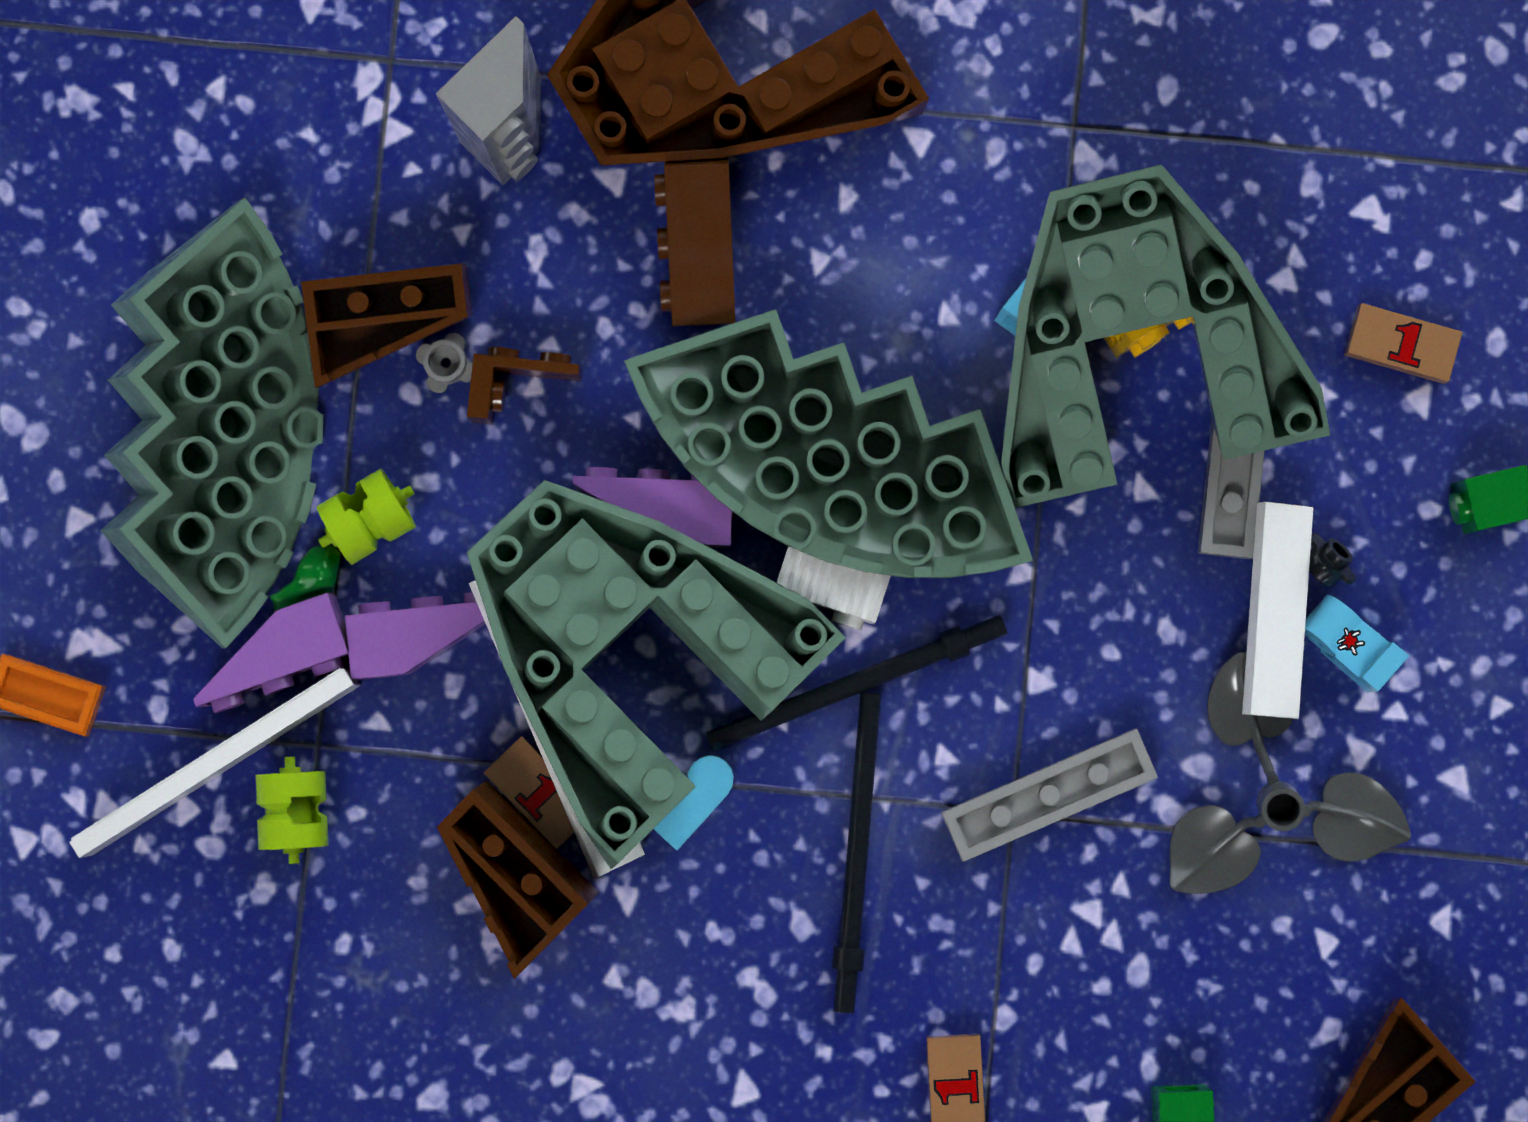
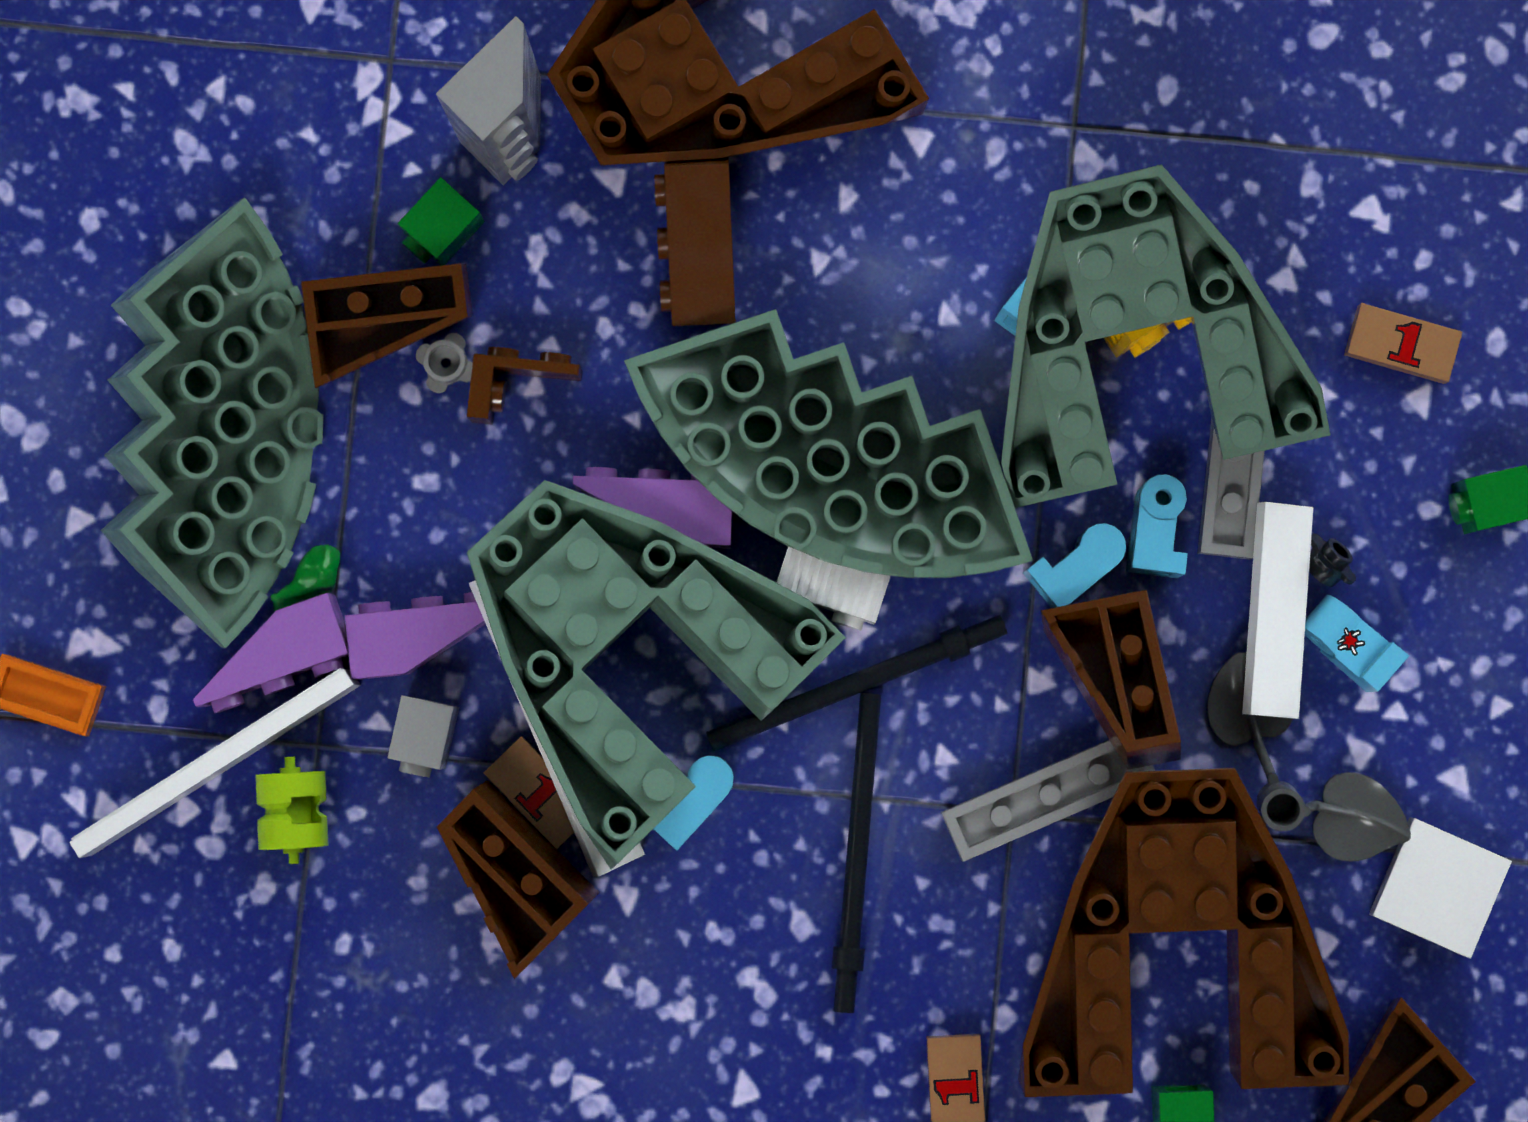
lime wheel [316,468,416,565] -> none
none -> light grey brick [387,695,459,778]
none -> green brick [398,177,485,266]
none -> reddish brown piece [1018,768,1349,1097]
none -> medium azure leg [1023,523,1126,608]
none -> reddish brown wedge [1041,590,1181,770]
none -> medium azure leg [1126,474,1188,579]
none -> white tile [1369,817,1512,959]

